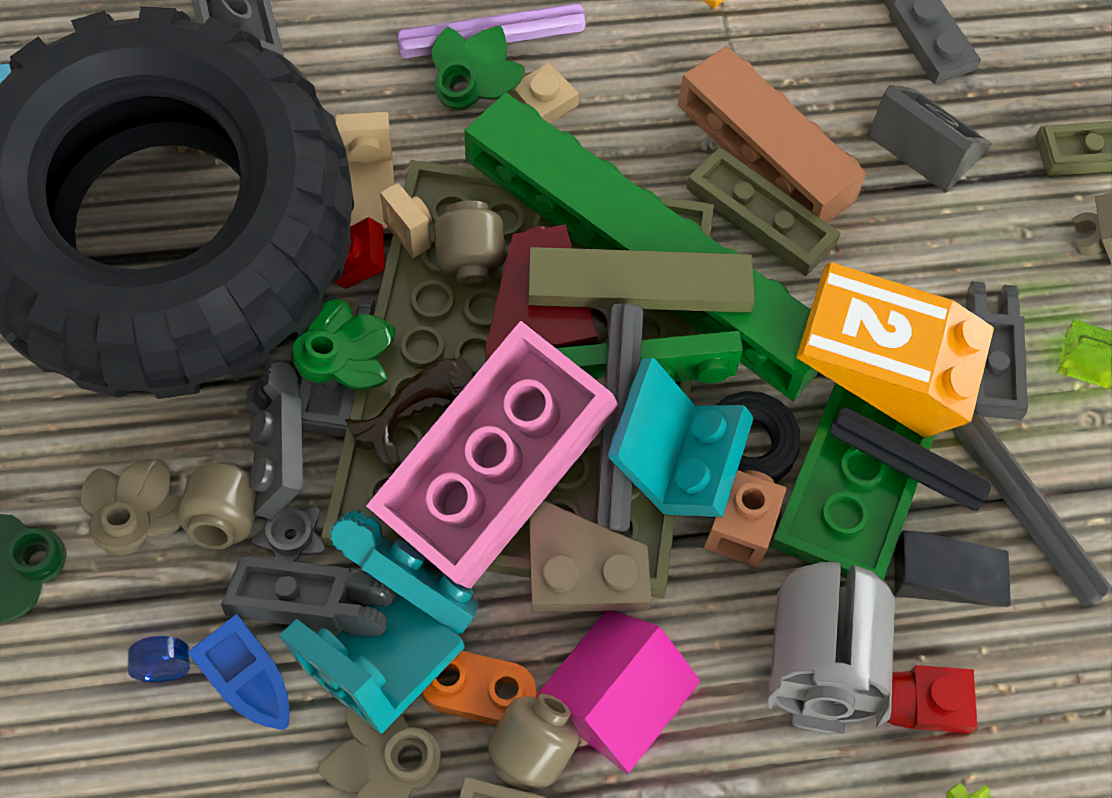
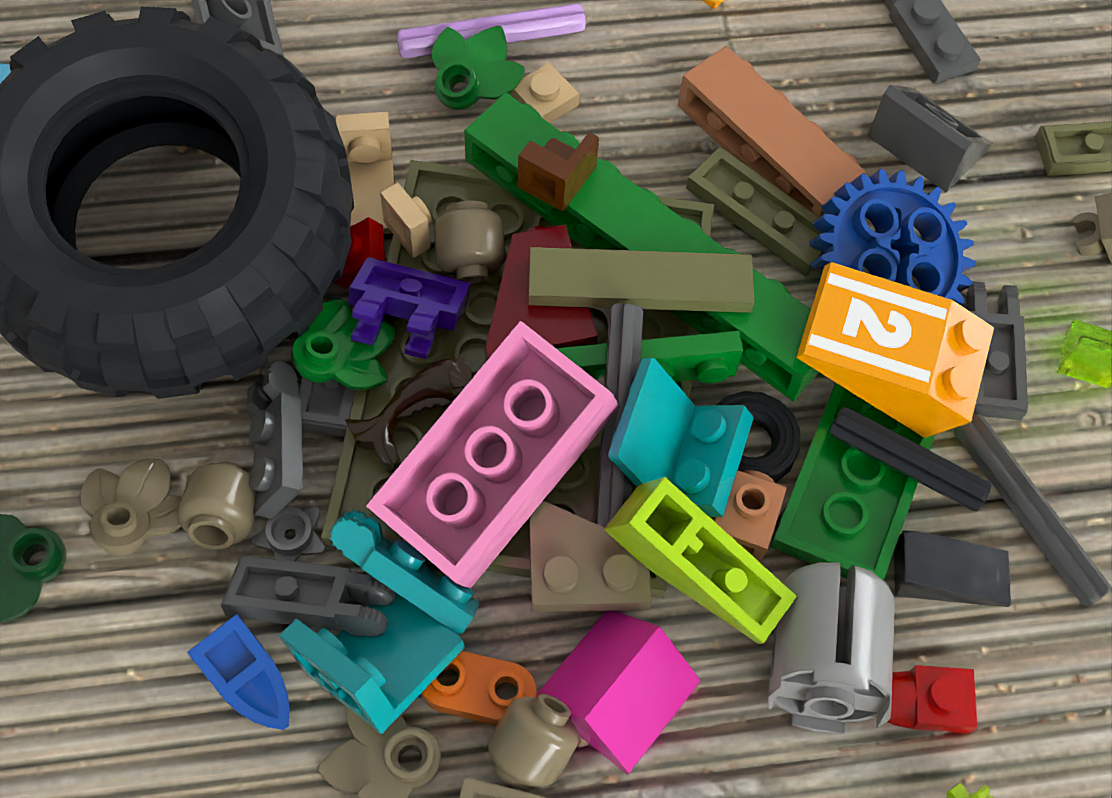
clear blue tile [127,636,190,682] -> none
none -> dark purple plate [349,257,471,359]
none -> reddish brown panel [518,132,599,211]
none -> lime slope [604,477,797,644]
none -> blue gear [809,169,976,305]

